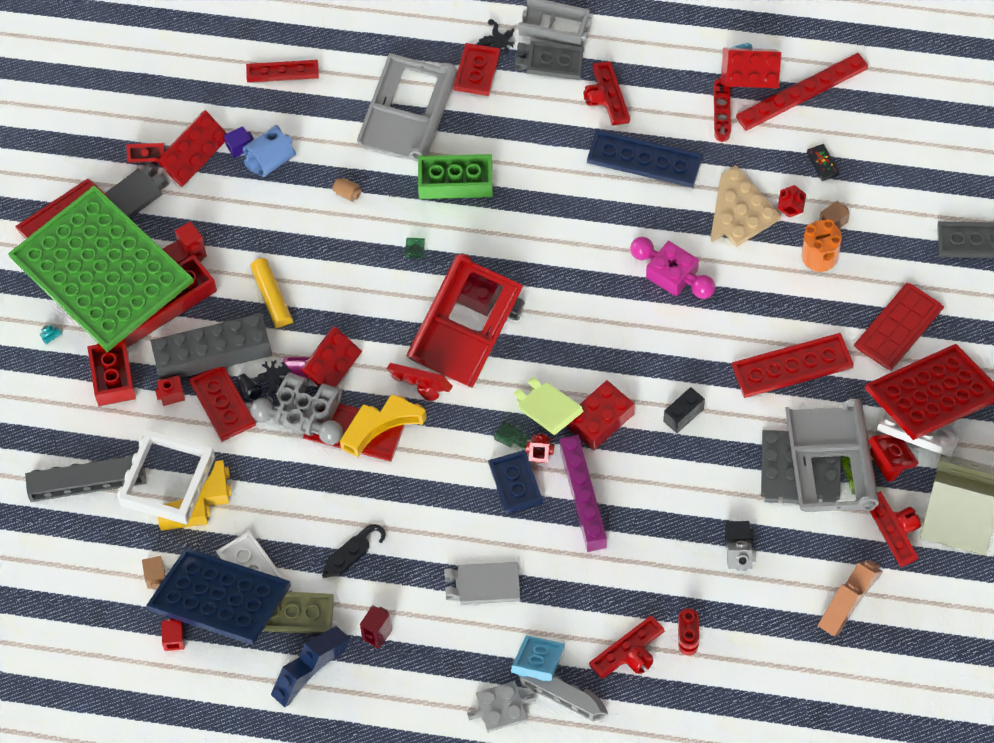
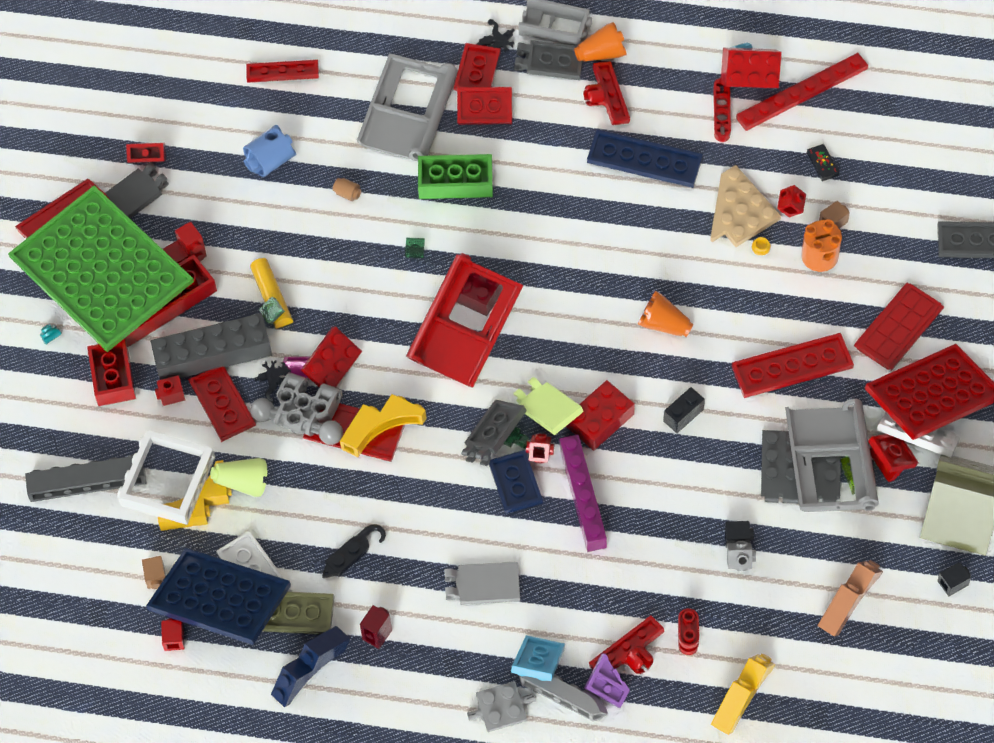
red plate [156,110,227,187] -> none
dark purple brick [224,126,254,158] -> none
black cone [237,374,262,401] -> none
red plate [386,363,453,401] -> none
dark grey piece [508,298,525,321] -> none
dark pink brick [630,237,716,299] -> none
red plate [869,491,921,568] -> none
none -> yellowish green cone [210,458,267,497]
none -> clear green plate [259,297,285,324]
none -> red plate [457,87,512,125]
none -> dark grey tile [461,399,527,466]
none -> orange cone [574,22,627,61]
none -> medium lavender wing [584,654,630,708]
none -> orange cone [638,291,693,337]
none -> yellow arch [711,653,776,735]
none -> yellow plate [752,237,771,255]
none -> black brick [937,562,971,597]

